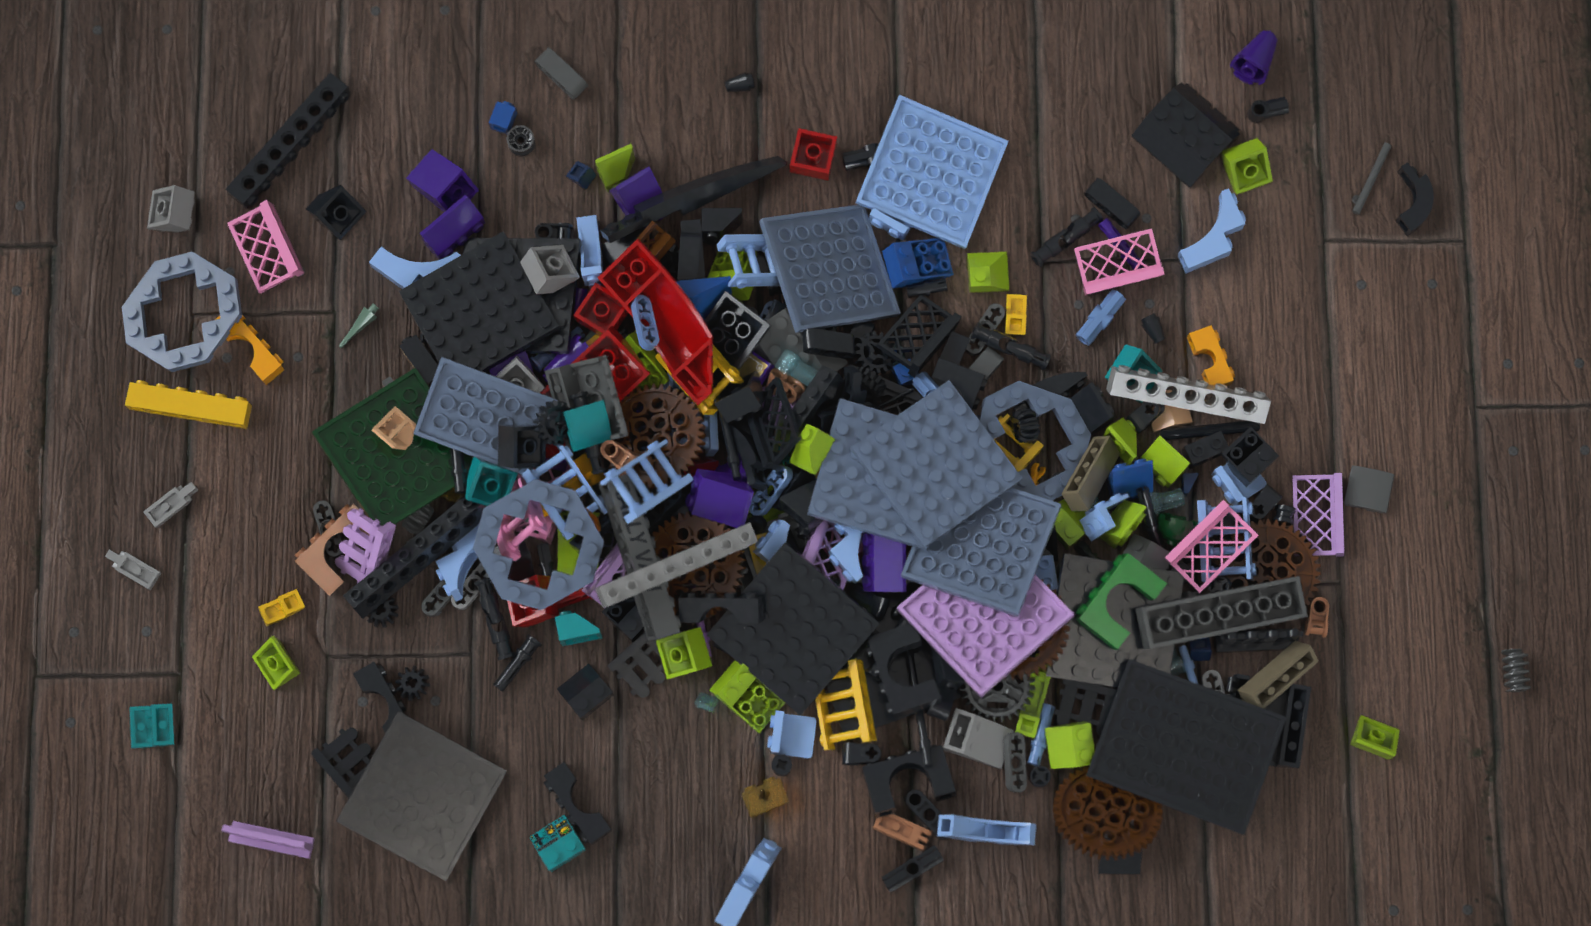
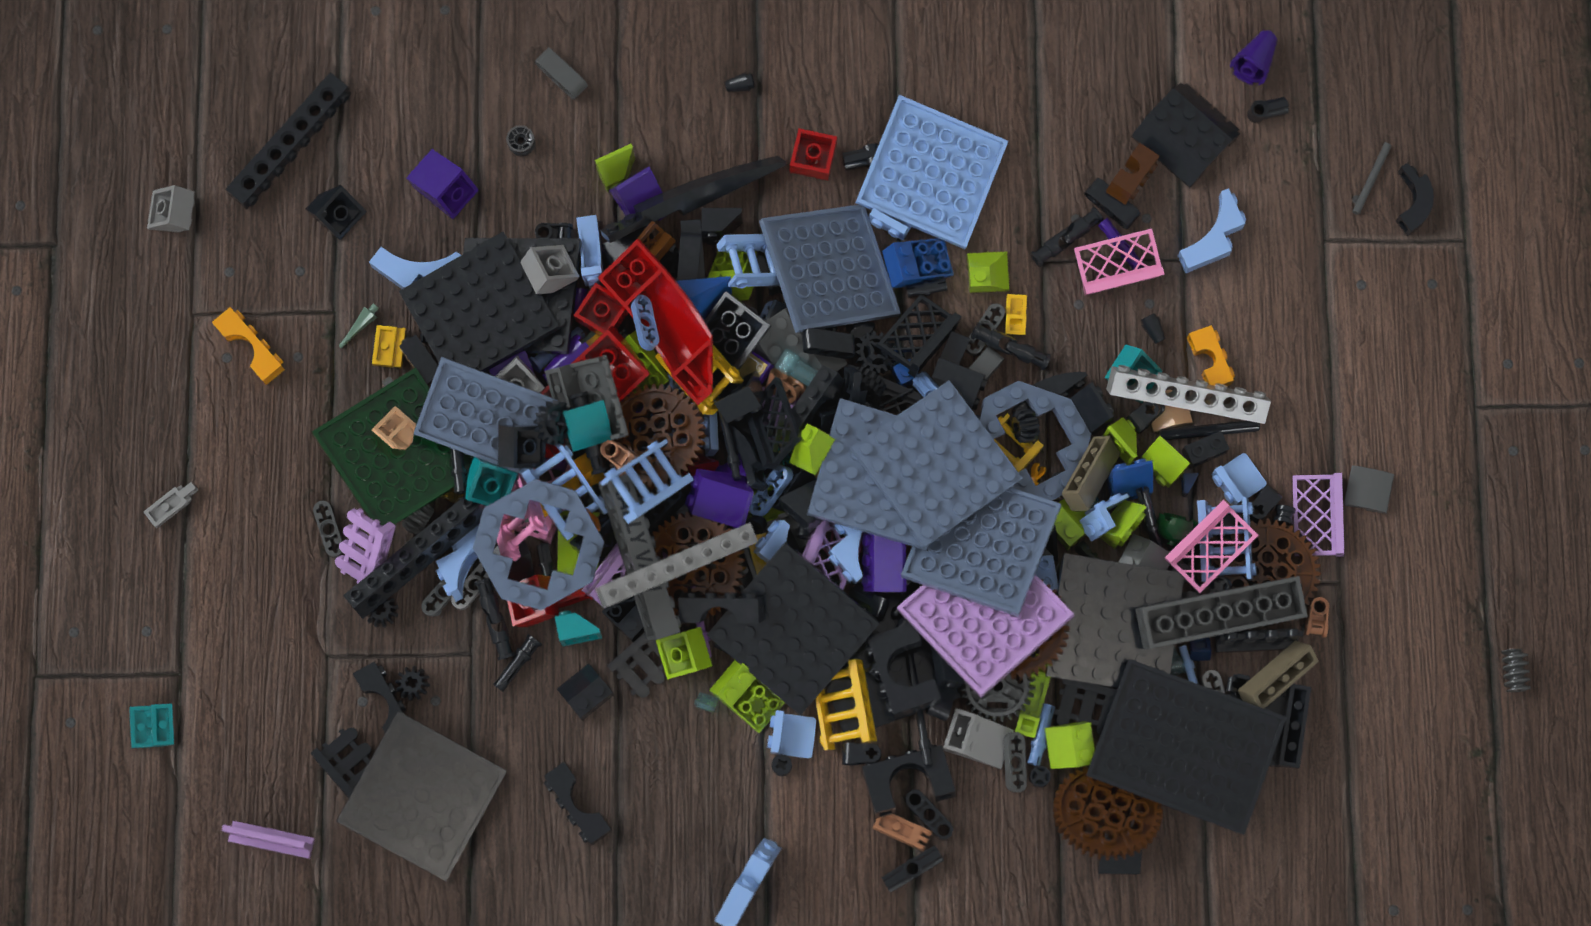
light grey hinge [105,549,161,591] -> none
sand blue plate [122,252,242,372] -> none
yellow brick [125,380,252,429] -> none
bright pink fence [227,200,304,294] -> none
lime slope [252,636,301,690] -> none
yellow slope [258,589,305,627] -> none
nougat arch [295,504,370,596] -> none
dark purple slope [420,194,485,260] -> none
blue brick [489,101,517,134] -> none
teal slope [530,815,586,872] -> none
dark blue slope [566,161,596,190] -> none
clear yellow brick [741,776,789,818] -> none
light blue arch [937,815,1036,845] -> none
medium blue piece [1075,289,1126,346] -> none
green arch [1075,553,1167,650] -> none
clear light blue piece [1150,488,1185,515] -> none
lime slope [1221,138,1273,195] -> none
black slope [1221,427,1279,487] -> none
lime slope [1350,715,1400,760] -> none
none -> yellow plate [372,325,407,369]
none -> reddish brown arch [1106,143,1159,205]

